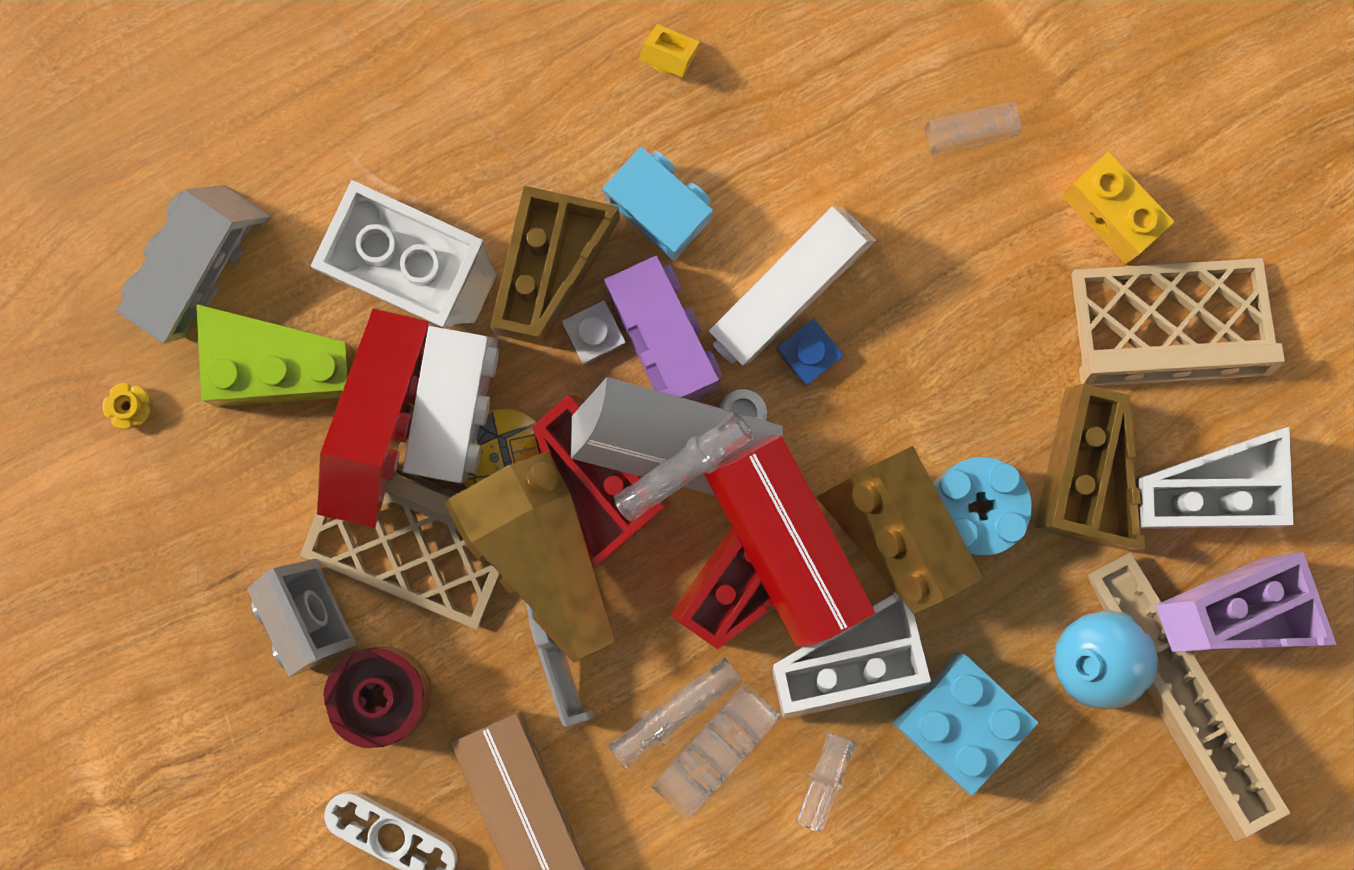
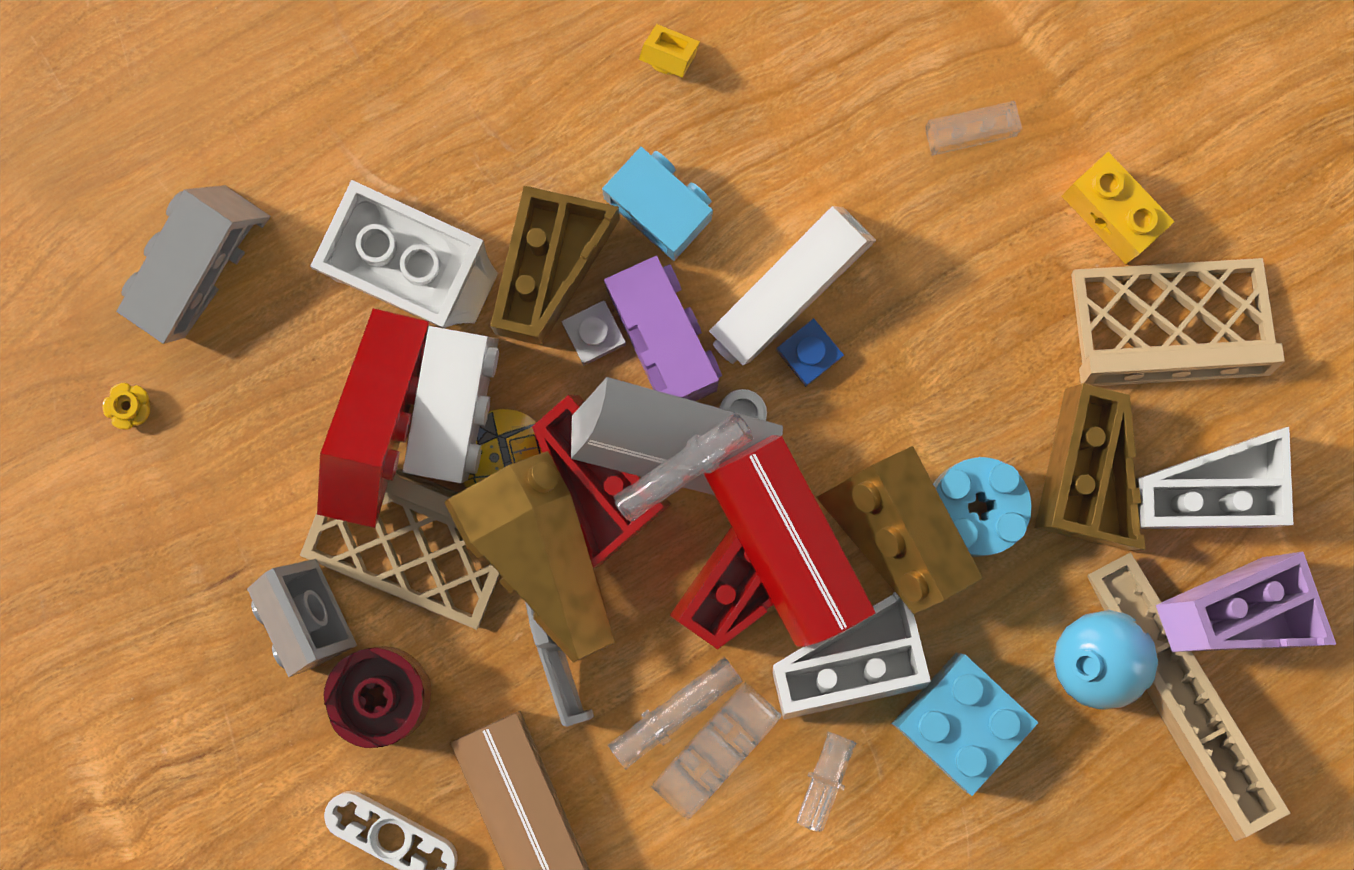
lime wedge [196,304,356,407] -> none

